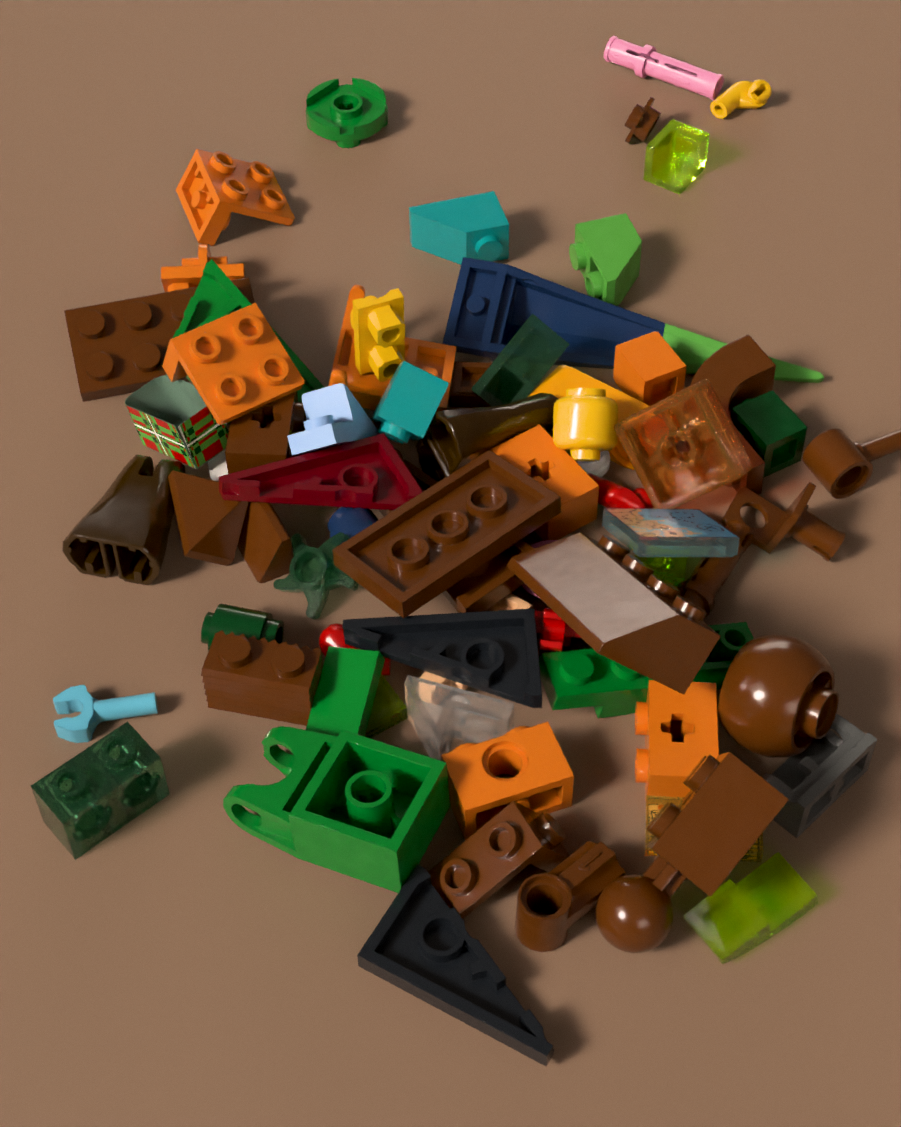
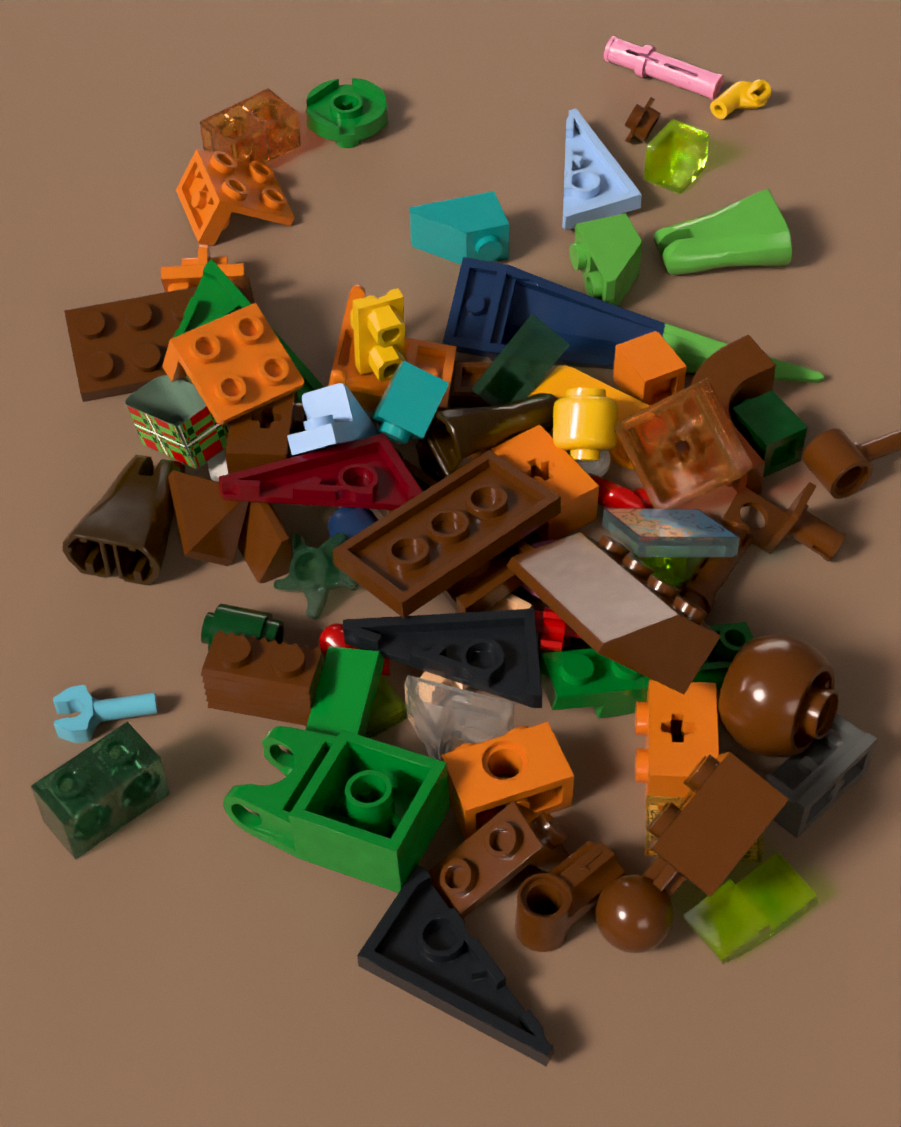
none -> clear orange brick [199,88,301,164]
none -> light blue wing [562,108,642,231]
none -> bright green piece [653,188,792,275]

